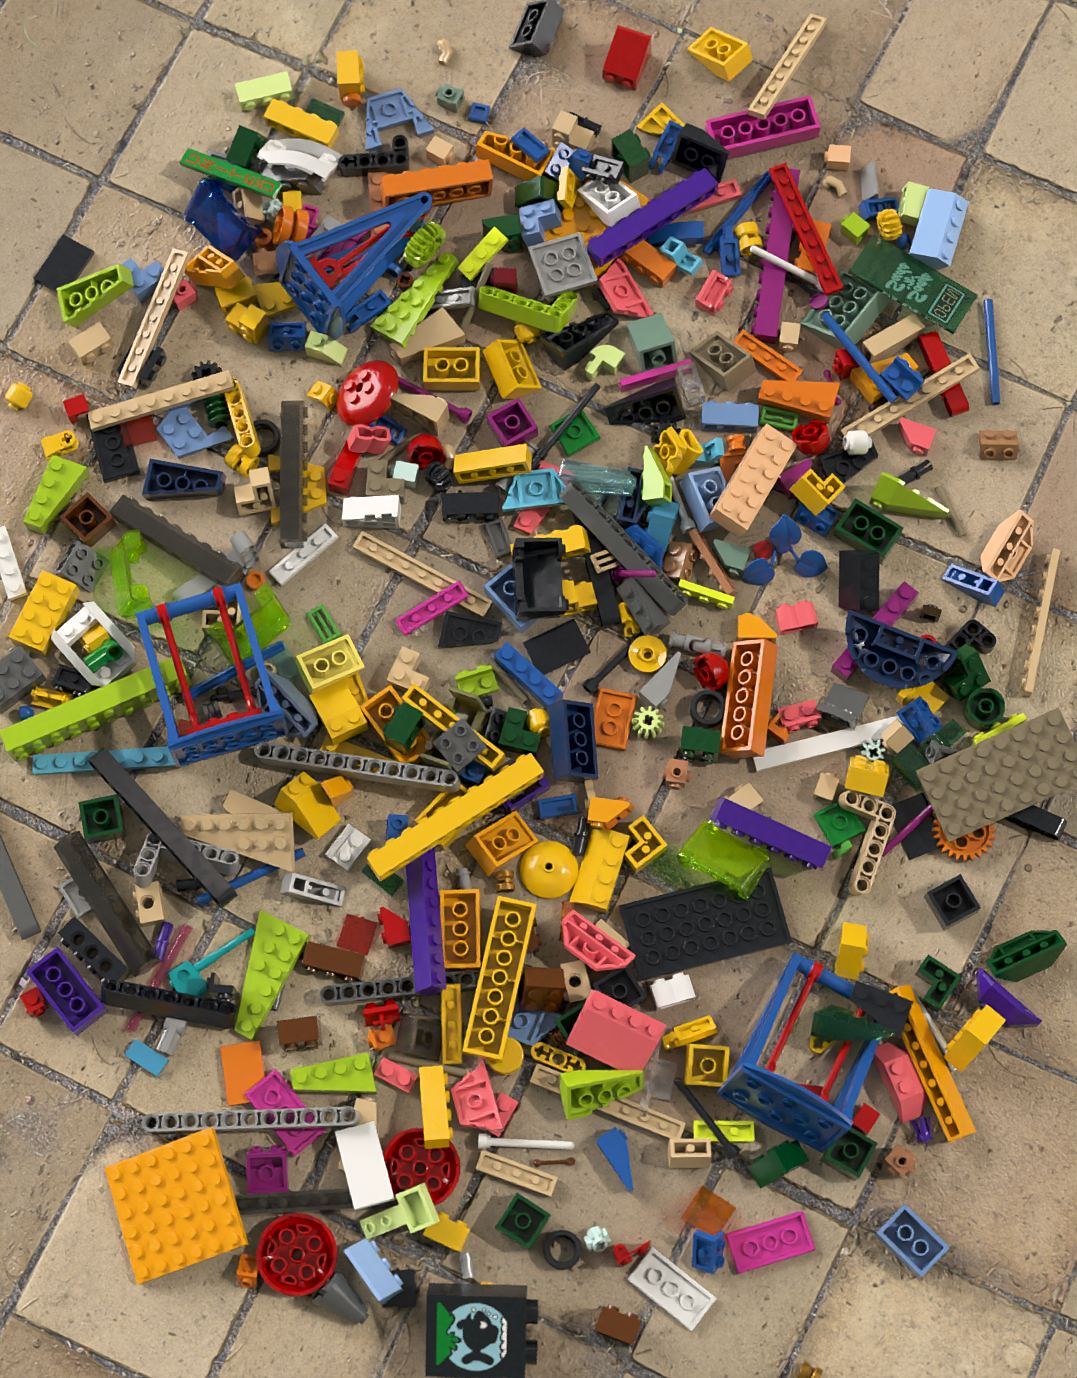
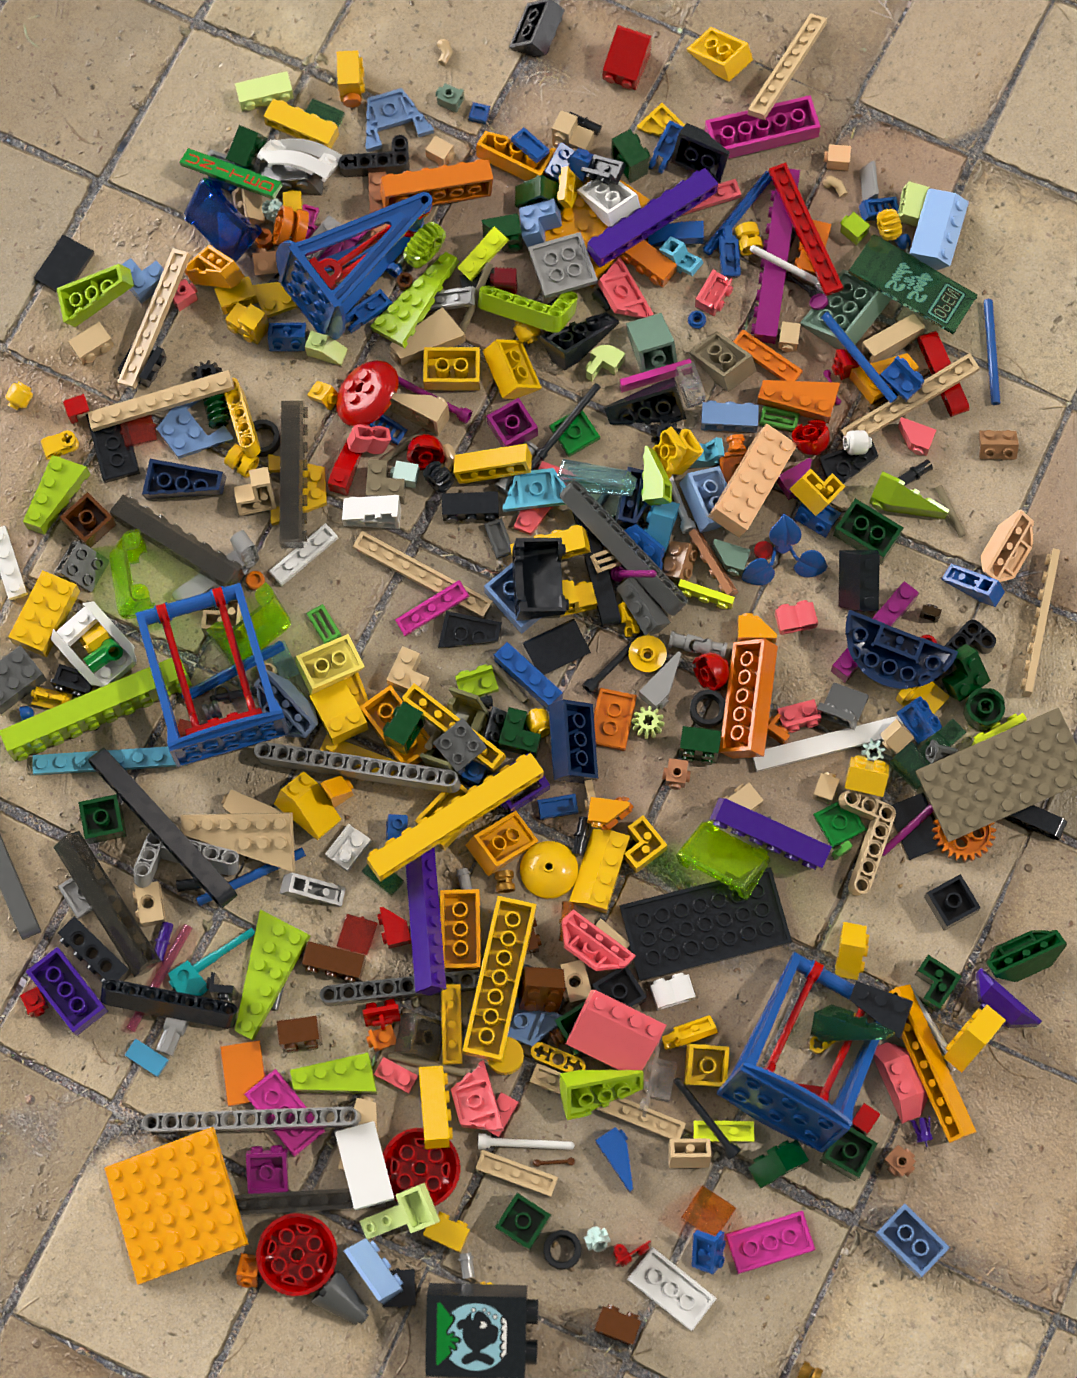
none -> blue plate [688,311,706,329]

